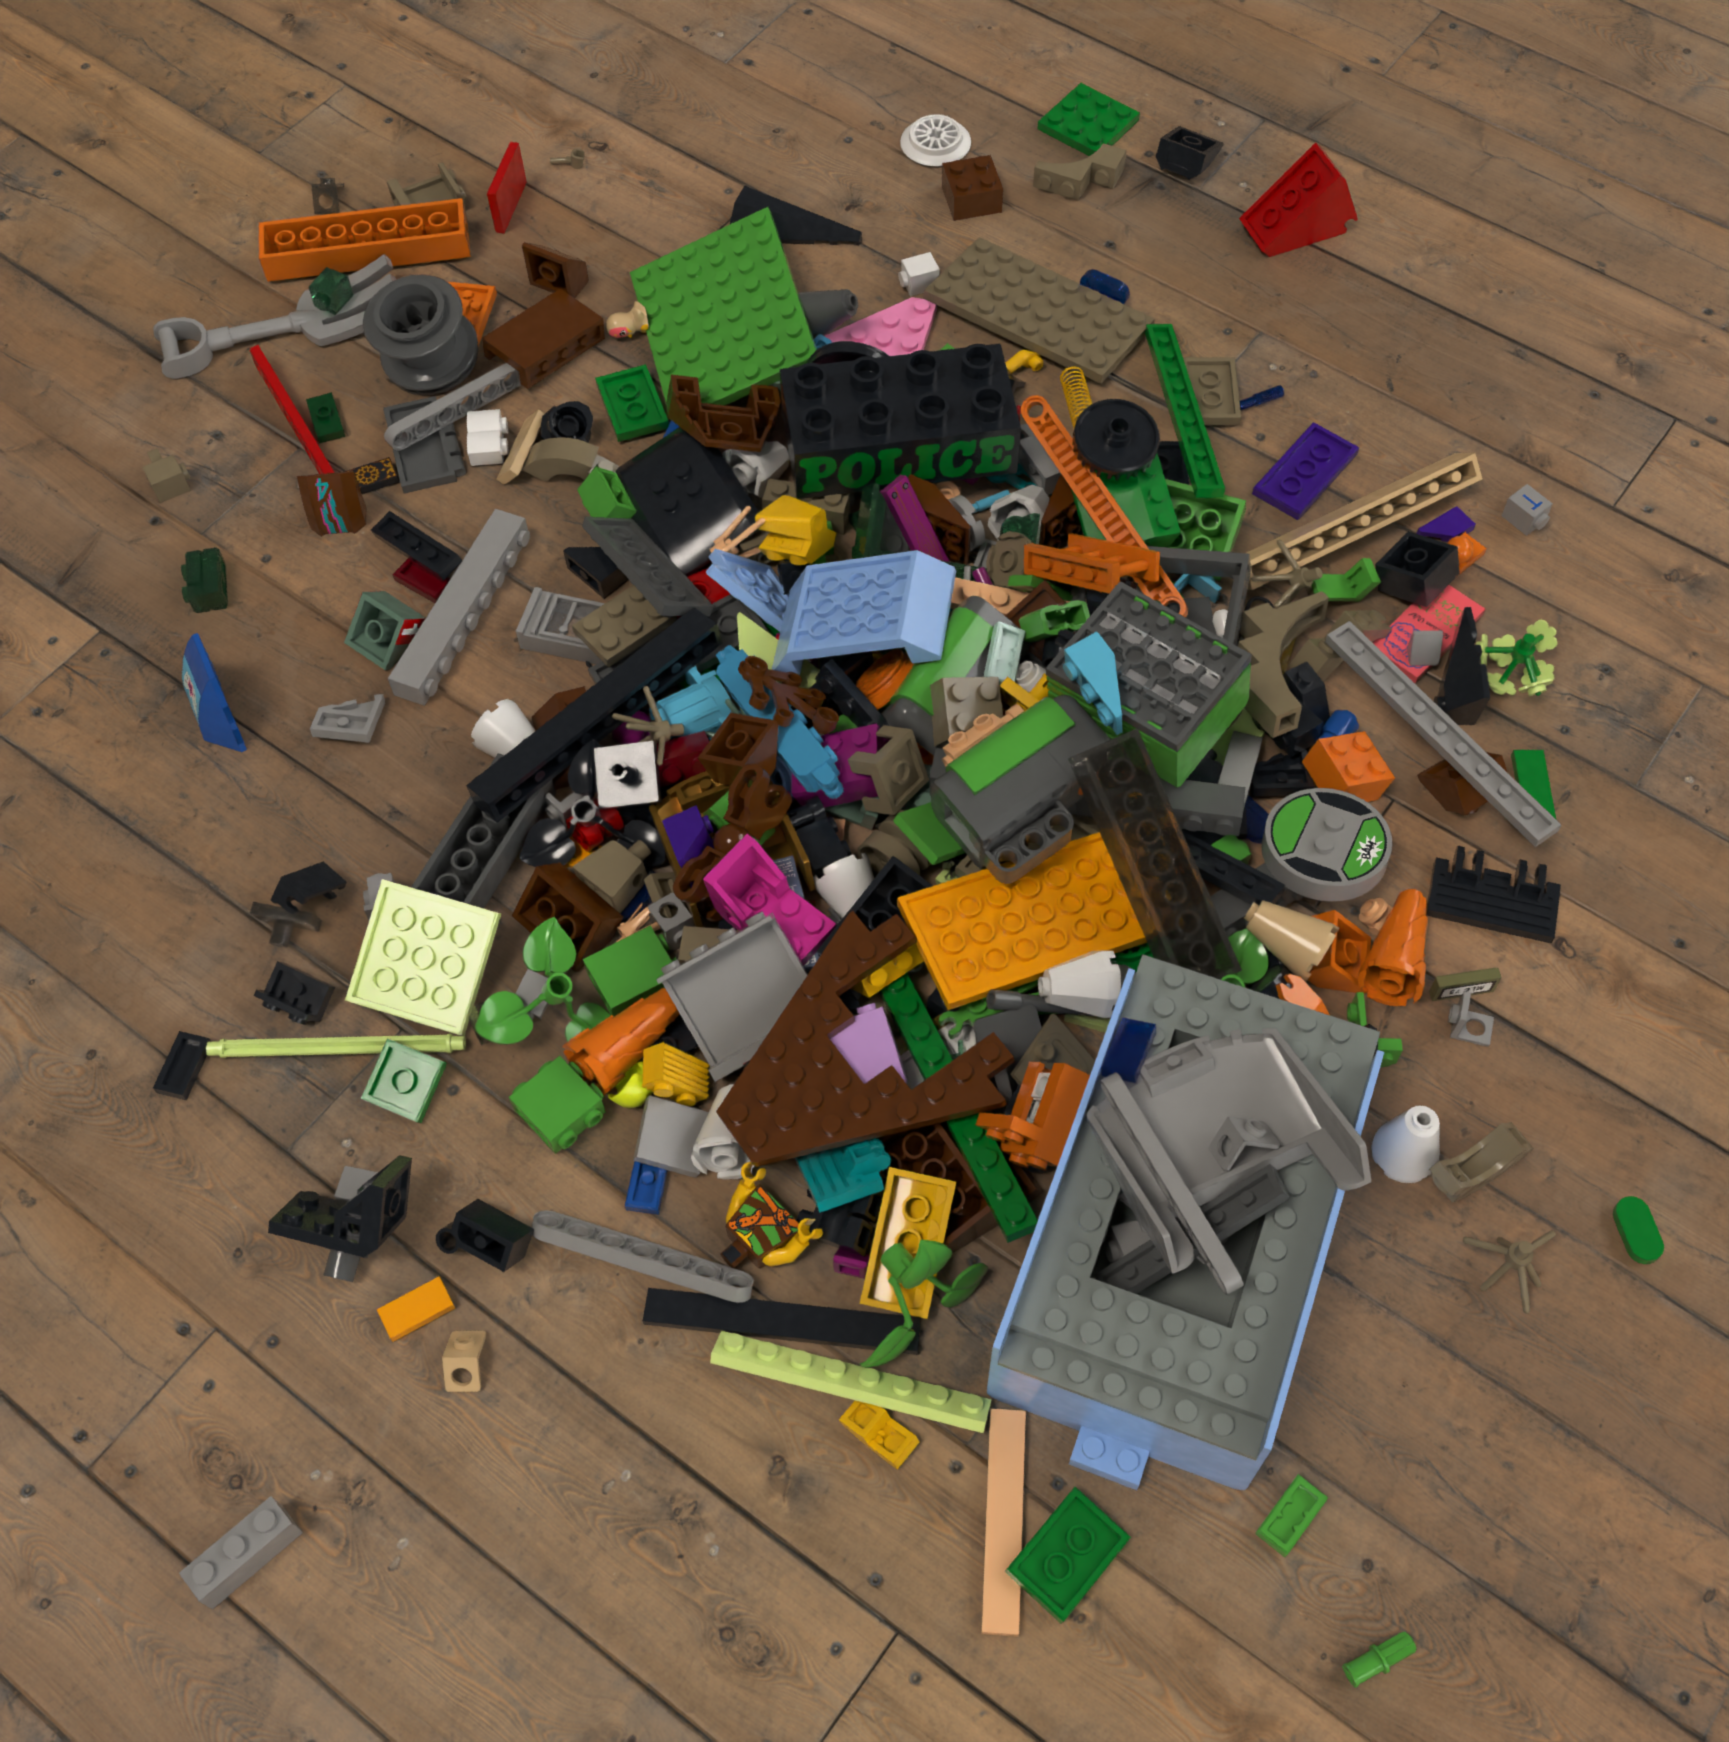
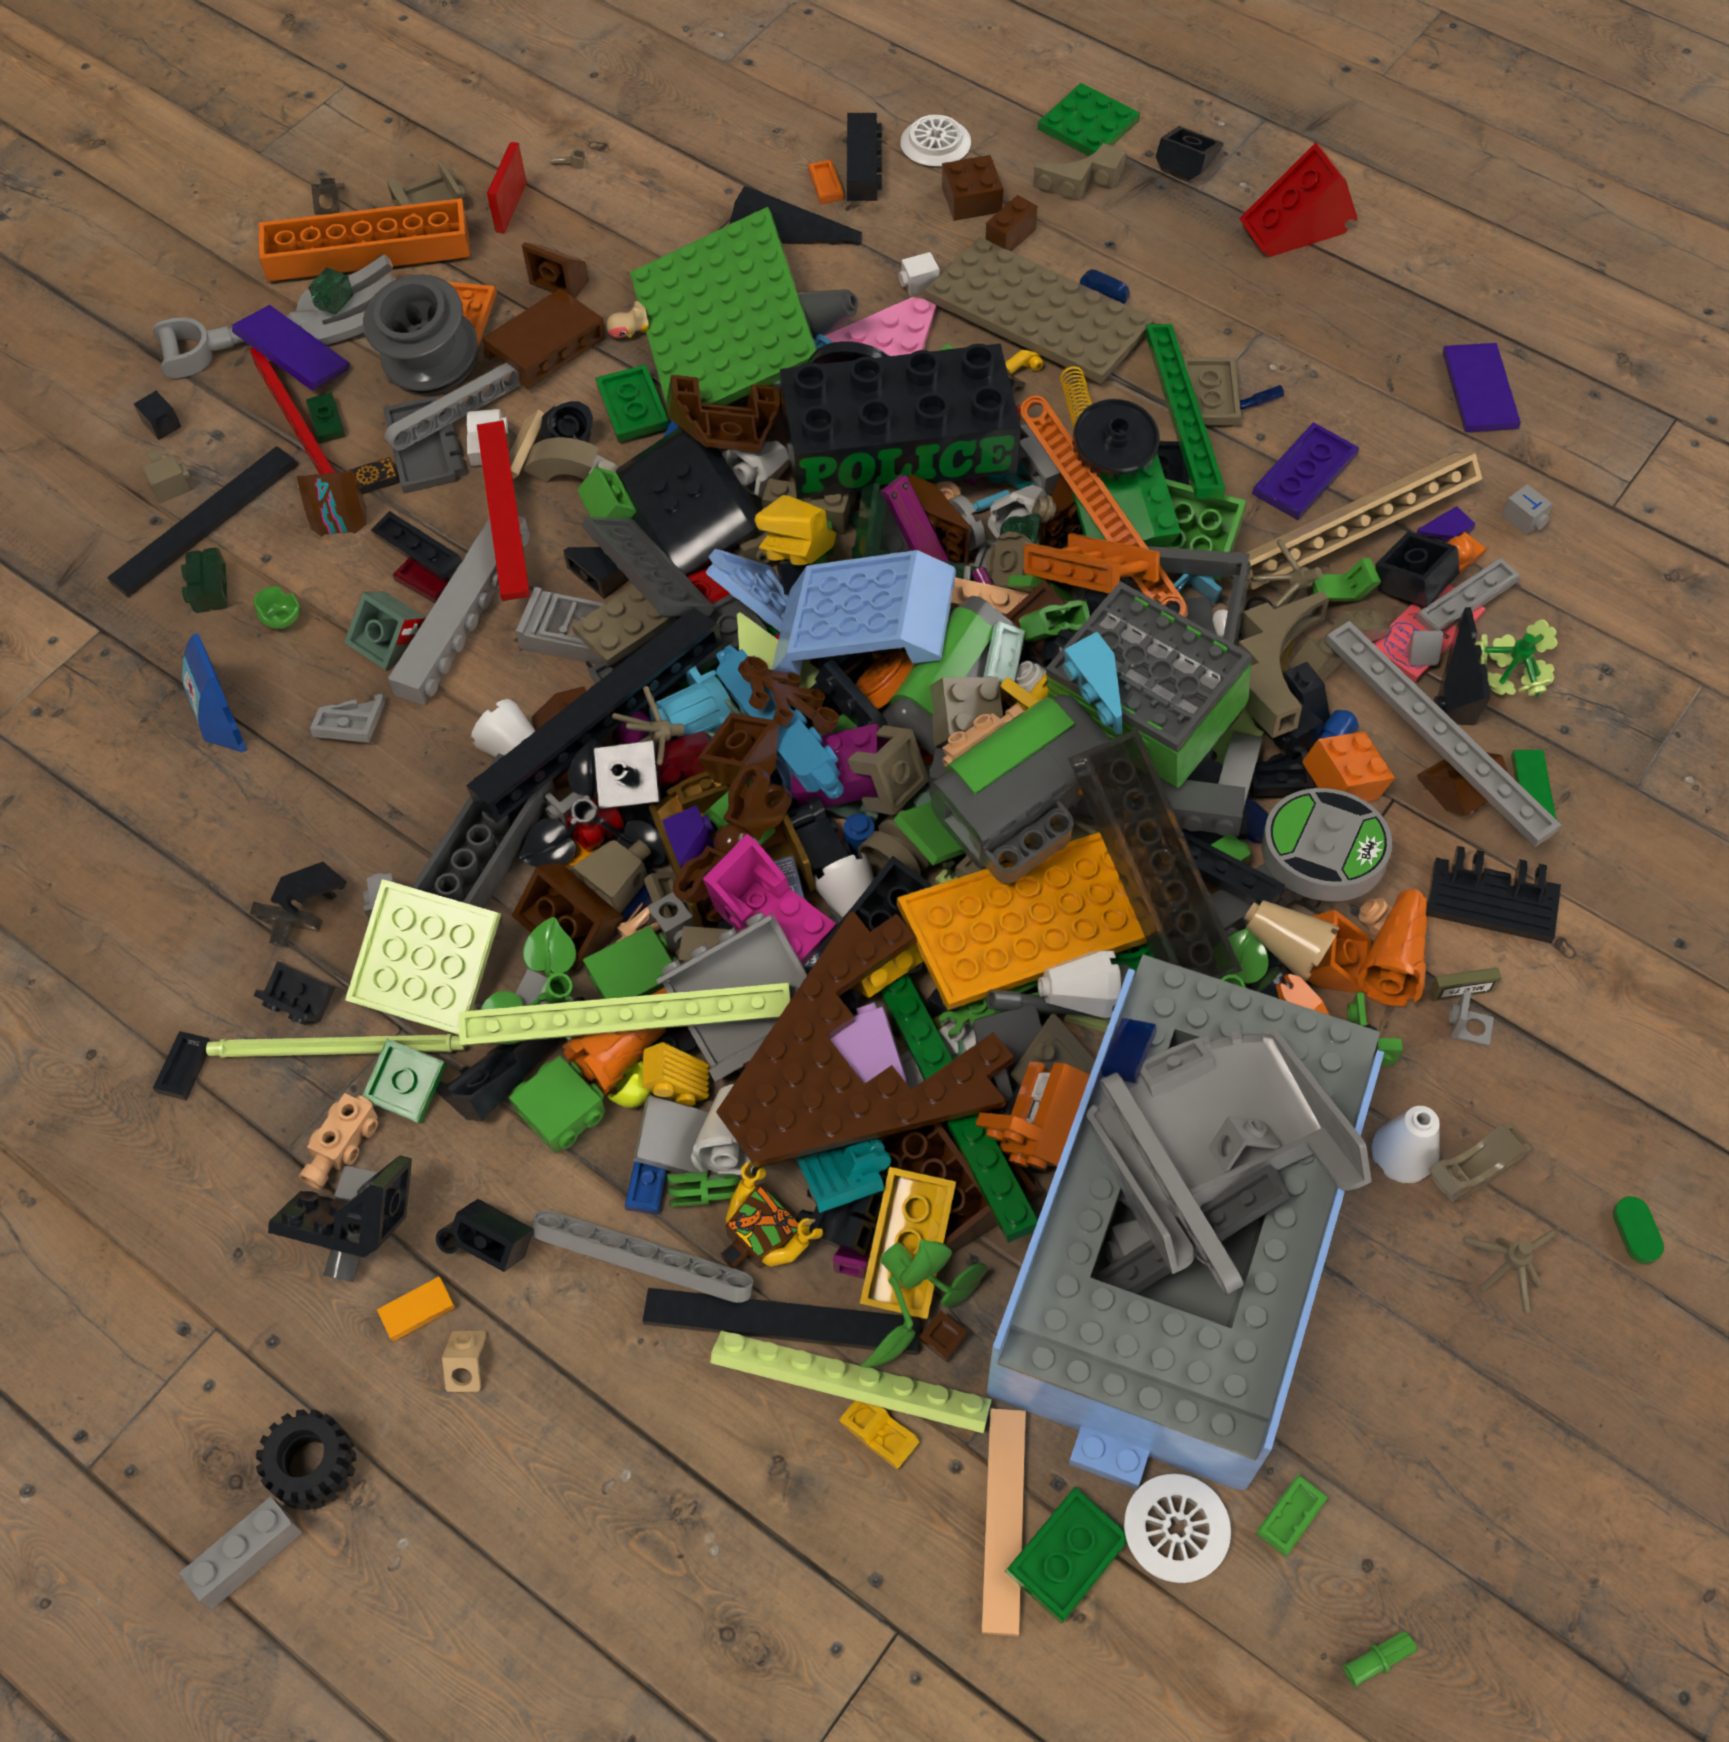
light nougat plant [709,506,765,558] -> none
none -> black tile [107,446,297,598]
none -> black brick [134,390,181,440]
none -> dark purple tile [232,305,349,391]
none -> bright green hair [253,586,301,629]
none -> black tyre [256,1409,357,1510]
none -> light nougat brick [298,1093,378,1190]
none -> black wedge [436,997,585,1121]
none -> yellowish green plate [458,983,790,1046]
none -> red tile [477,420,531,602]
none -> bright green arm [667,1171,740,1207]
none -> orange tile [808,159,844,204]
none -> blue brick [843,813,874,858]
none -> black brick [847,113,882,201]
none -> reddish brown plate [919,1311,968,1362]
none -> reddish brown brick [985,195,1038,252]
none -> dark tan plate [1024,495,1056,542]
none -> white piece [1124,1474,1231,1583]
none -> light grey tile [1416,557,1521,632]
none -> dark purple tile [1442,343,1521,432]

